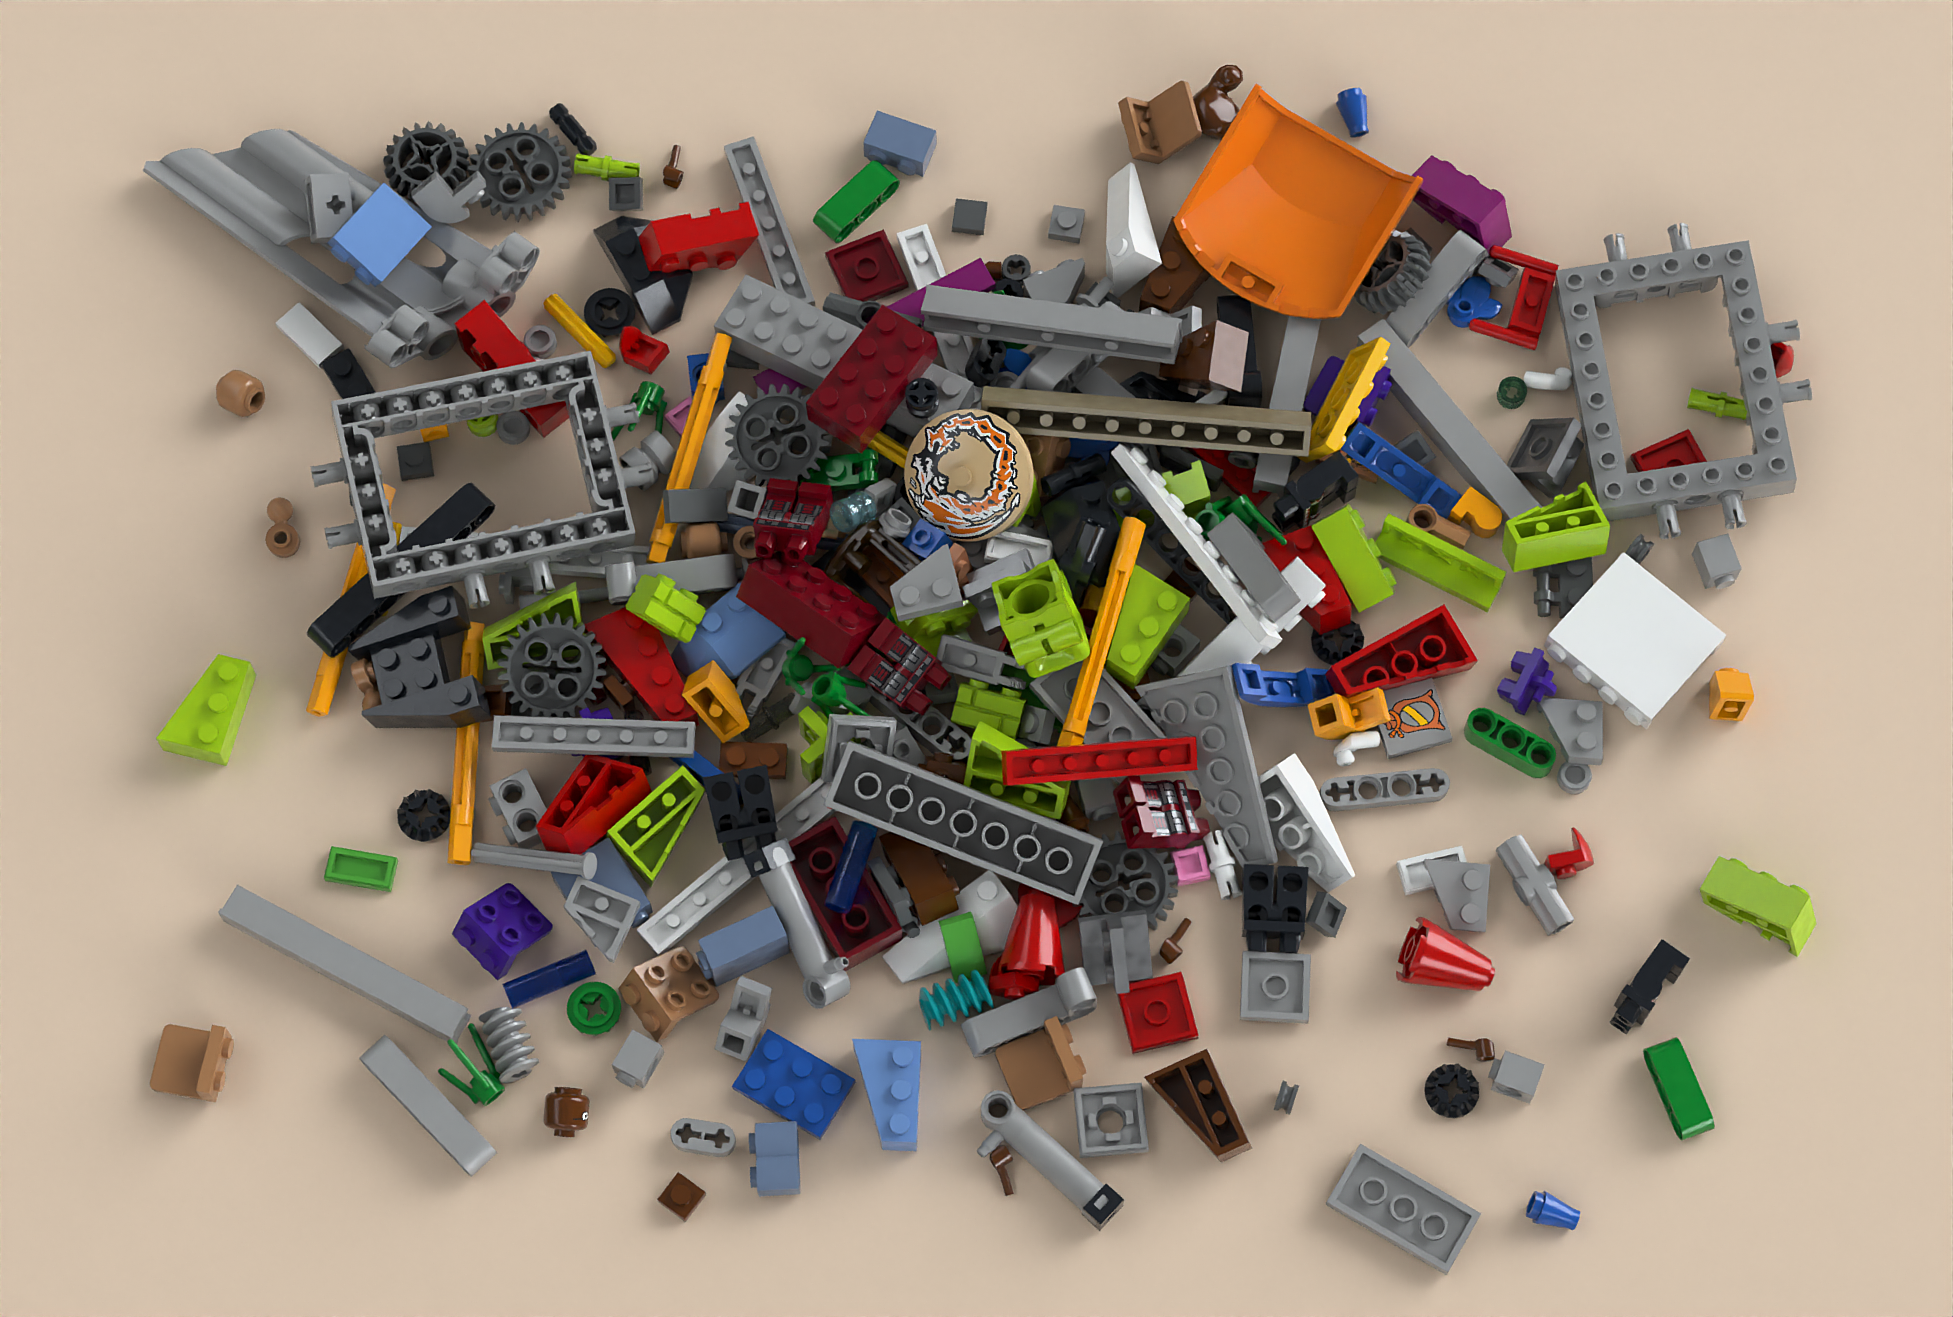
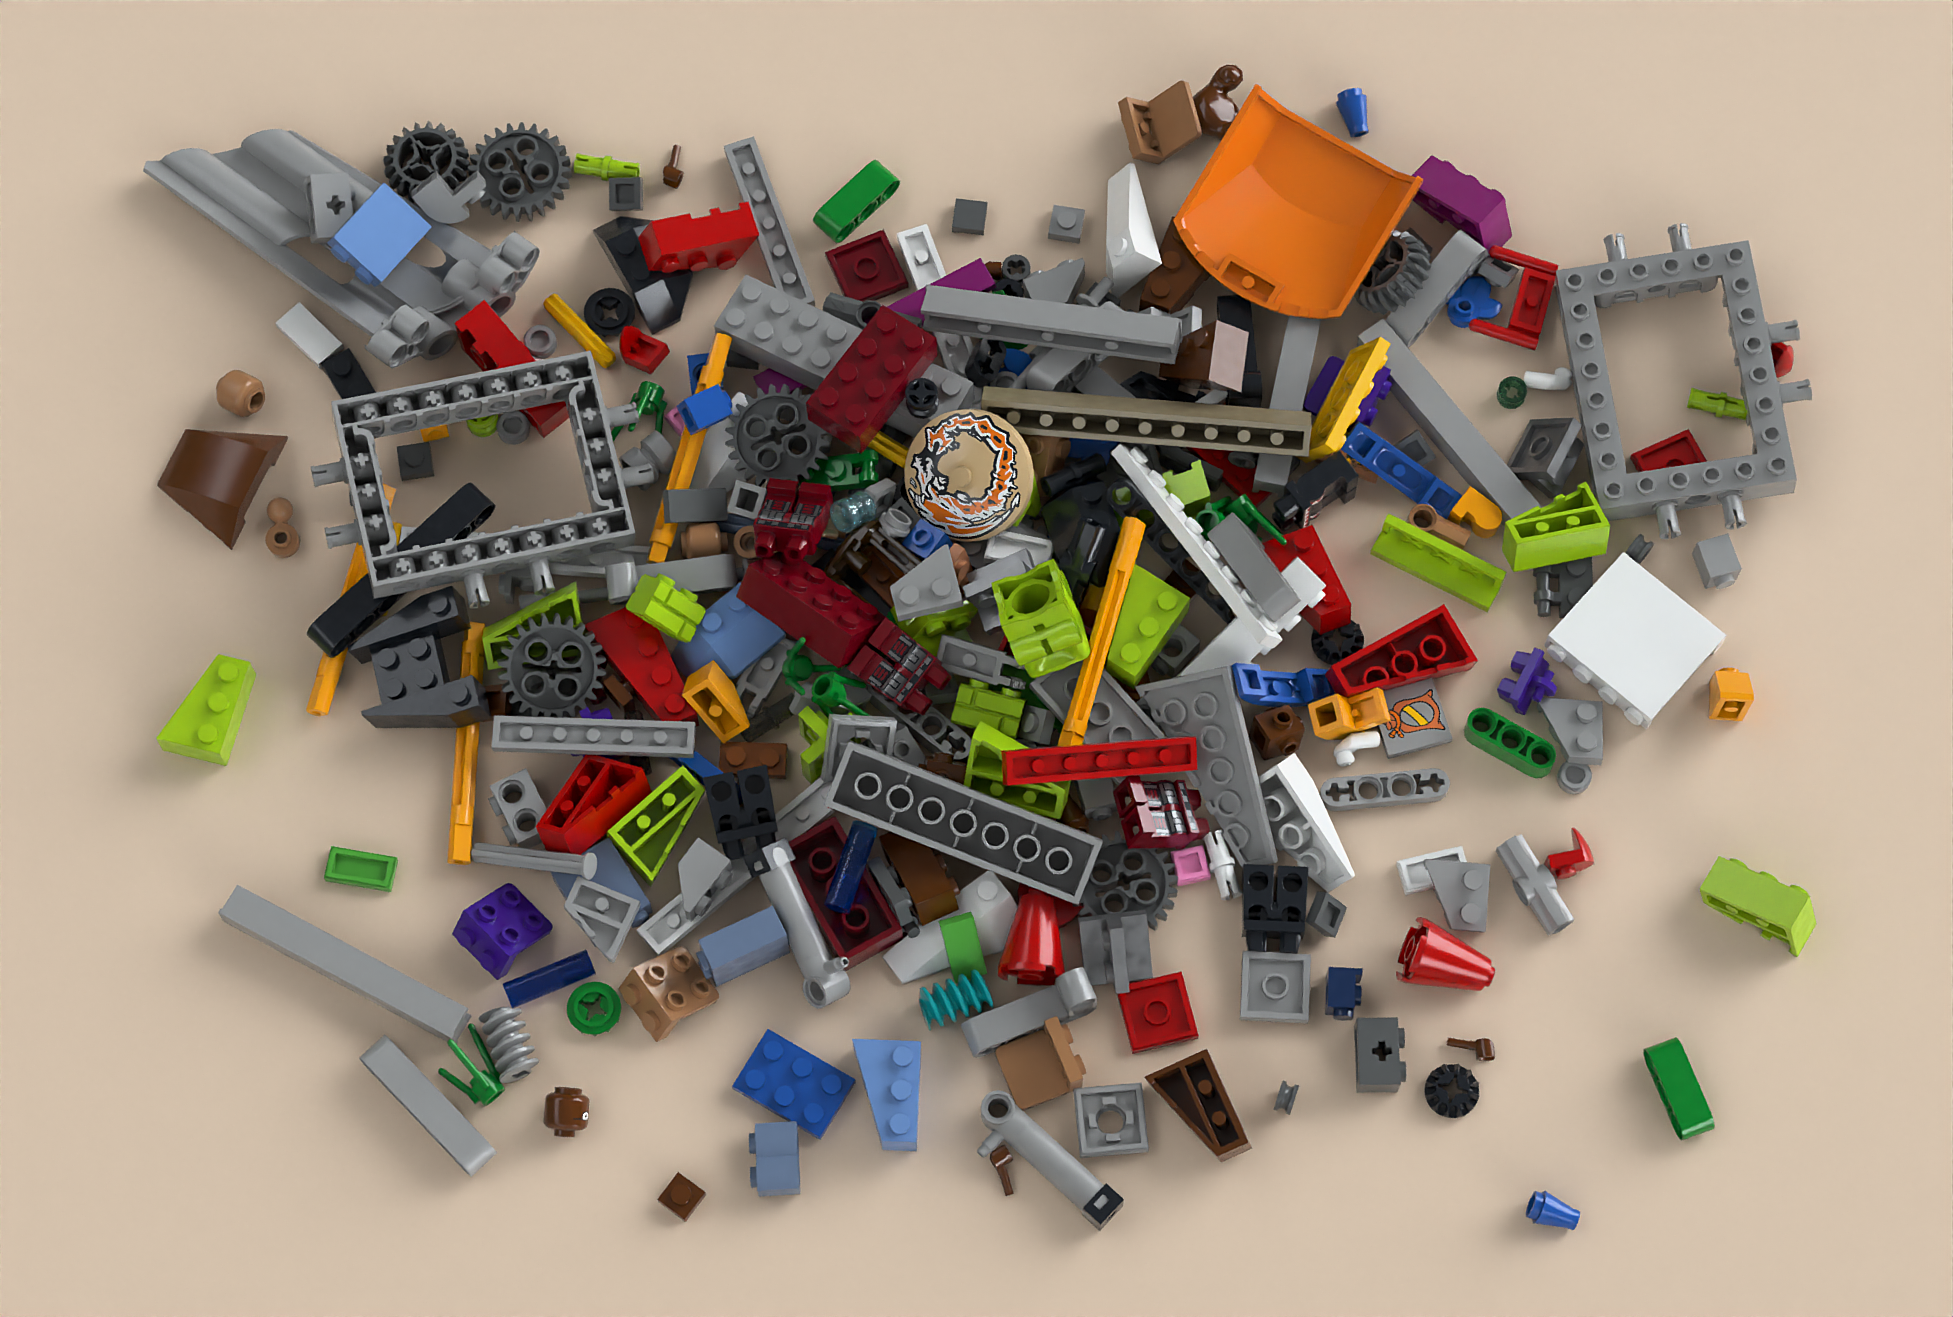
medium nougat bracket [150,1024,234,1102] -> none
medium nougat plate [351,658,382,710] -> none
black gear [397,789,451,842] -> none
black axle [549,103,597,156] -> none
light grey brick [612,1029,664,1088] -> none
light grey beam [671,1118,736,1157] -> none
light grey brick [715,976,772,1061] -> none
sand blue brick [863,110,937,177] -> none
red plate [988,955,1039,1000] -> none
reddish brown hand [1159,918,1191,964] -> none
lime wedge [1311,504,1397,613] -> none
light grey plate [1326,1144,1481,1275] -> none
light grey brick [1488,1050,1545,1104] -> none
black hips [1610,939,1690,1035] -> none
none -> reddish brown wedge [157,429,288,550]
none -> blue brick [676,384,733,435]
none -> light grey slope [678,837,733,922]
none -> reddish brown brick [1248,705,1305,761]
none -> dark blue brick [1325,967,1363,1021]
none -> dark grey brick [1354,1017,1406,1093]

